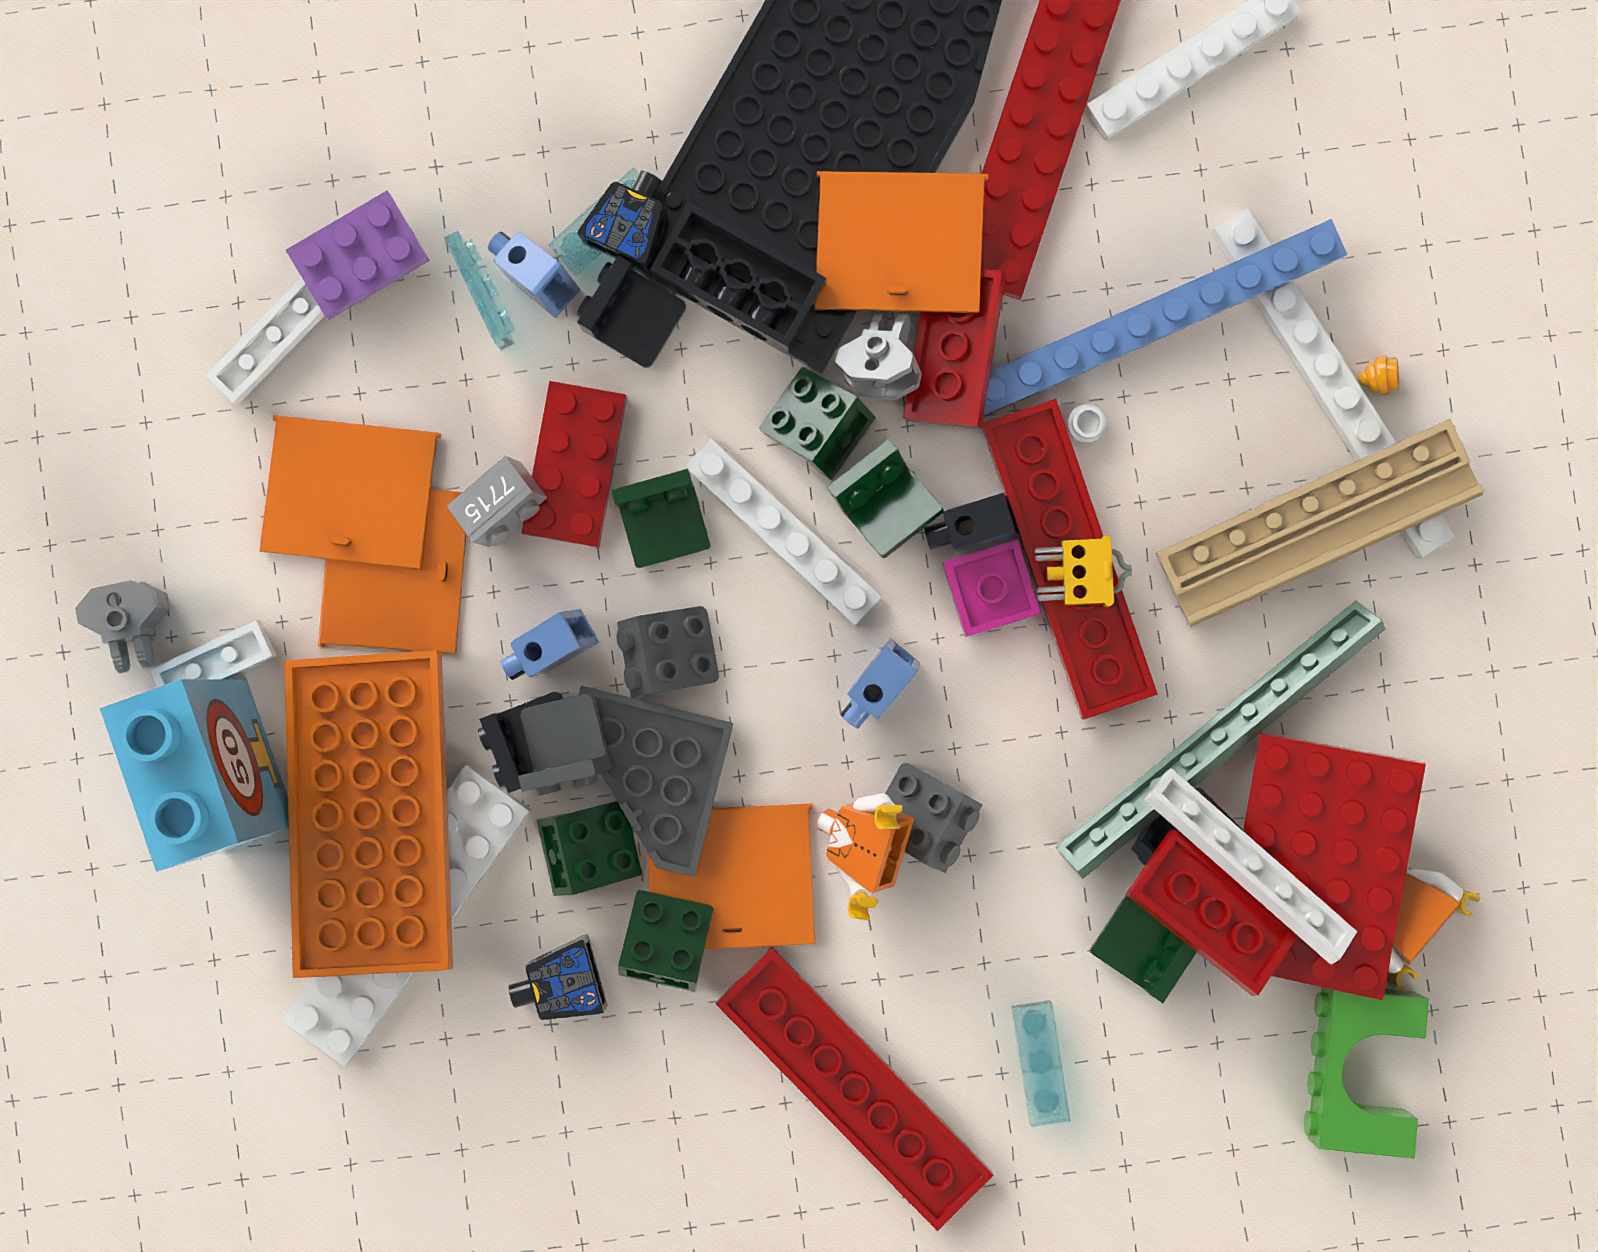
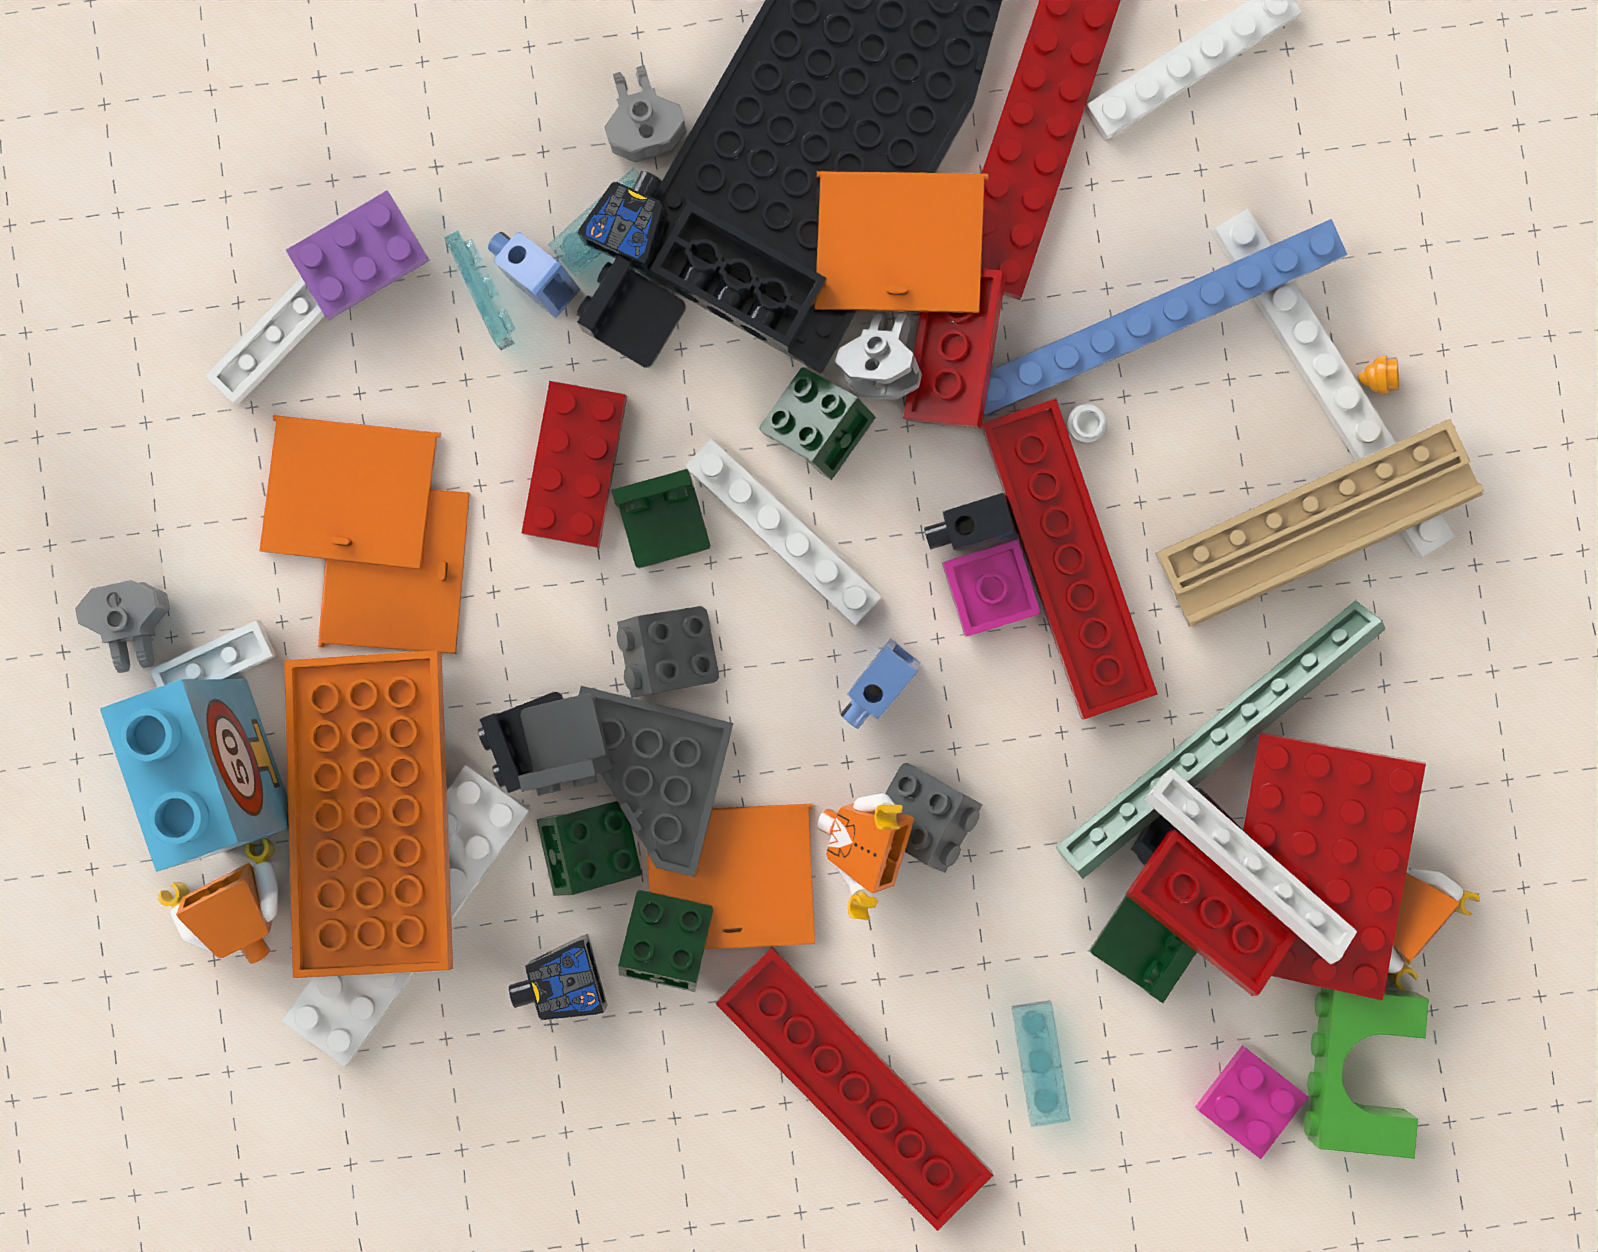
light grey brick [447,456,547,547] -> none
medium blue torso [501,609,600,680] -> none
bracket [827,439,944,558] -> none
yellow piece [1035,535,1132,608] -> none
none -> orange torso [158,838,278,964]
none -> light grey hinge [604,65,687,163]
none -> dark pink plate [1195,1045,1308,1159]

